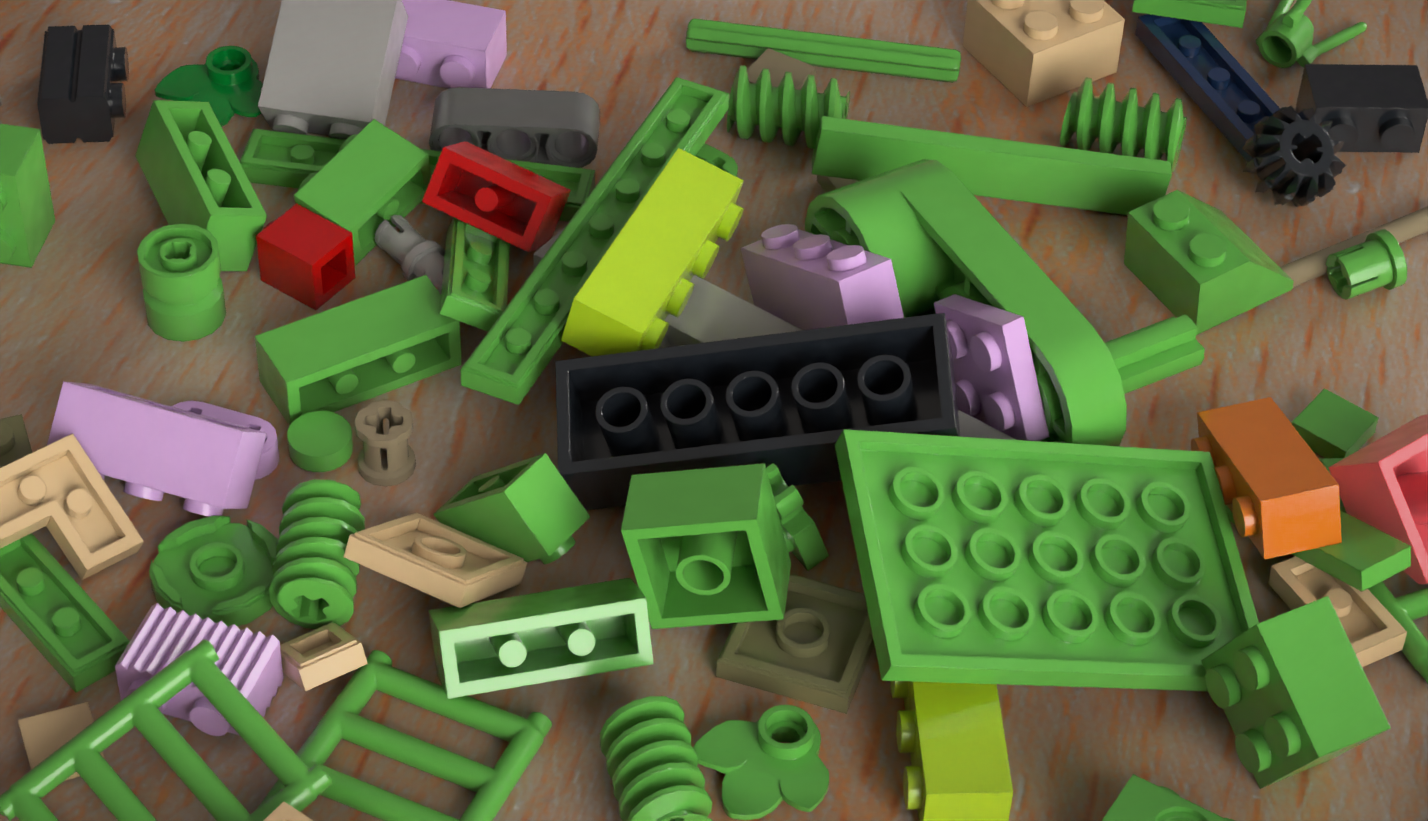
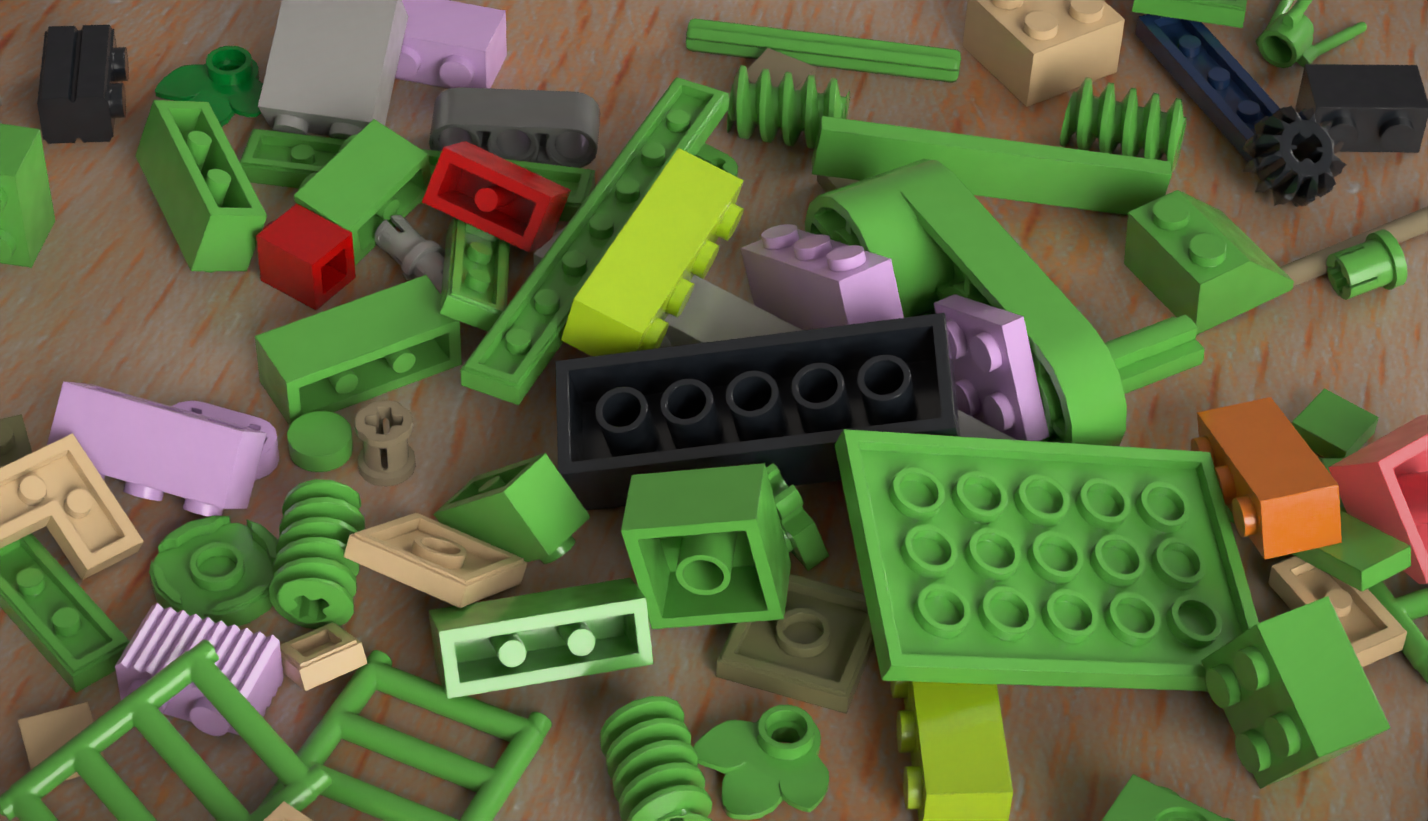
bright green wheel [137,224,226,342] -> none

